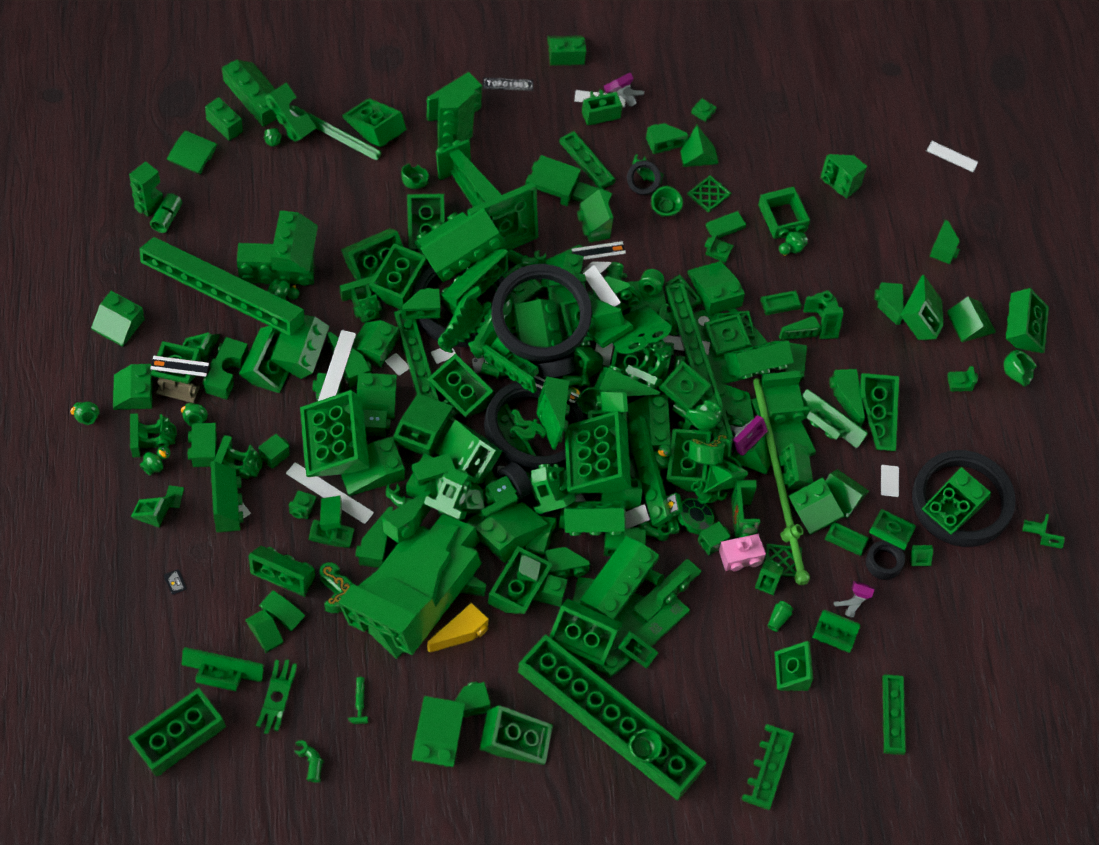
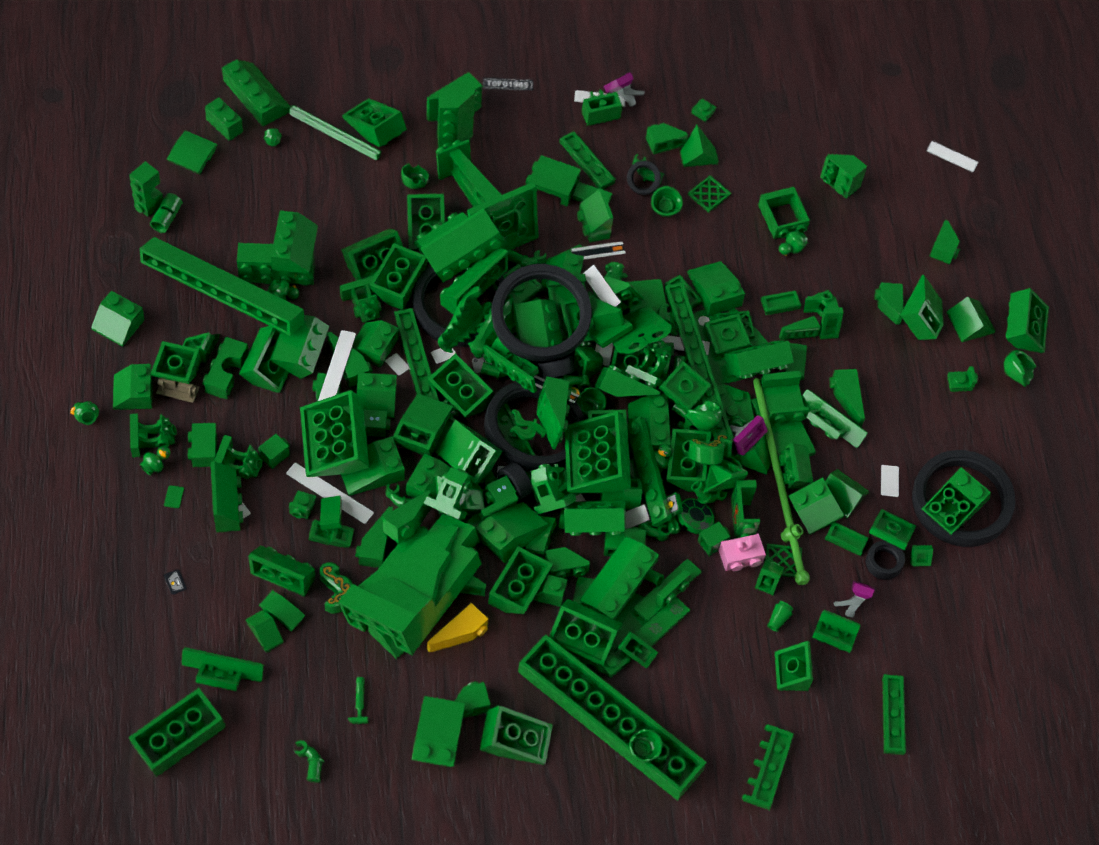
green slope [131,494,176,528] -> none
sticker [151,356,209,376] -> none
green animal [181,403,208,427] -> none
green piece [256,659,297,734] -> none
green arch [265,82,317,142] -> none
green slope [402,288,440,319] -> none
green tile [412,453,455,484] -> none
green slope [517,555,541,582] -> none
green slope [547,35,586,65] -> none
white sticker [582,262,611,273] -> none
green slope [596,389,628,412] -> none
green head [639,269,665,296] -> none
green tile [705,211,746,239] -> none
green bracket [705,232,733,263] -> none
green wedge [860,373,899,451] -> none
green bracket [1023,514,1065,549] -> none

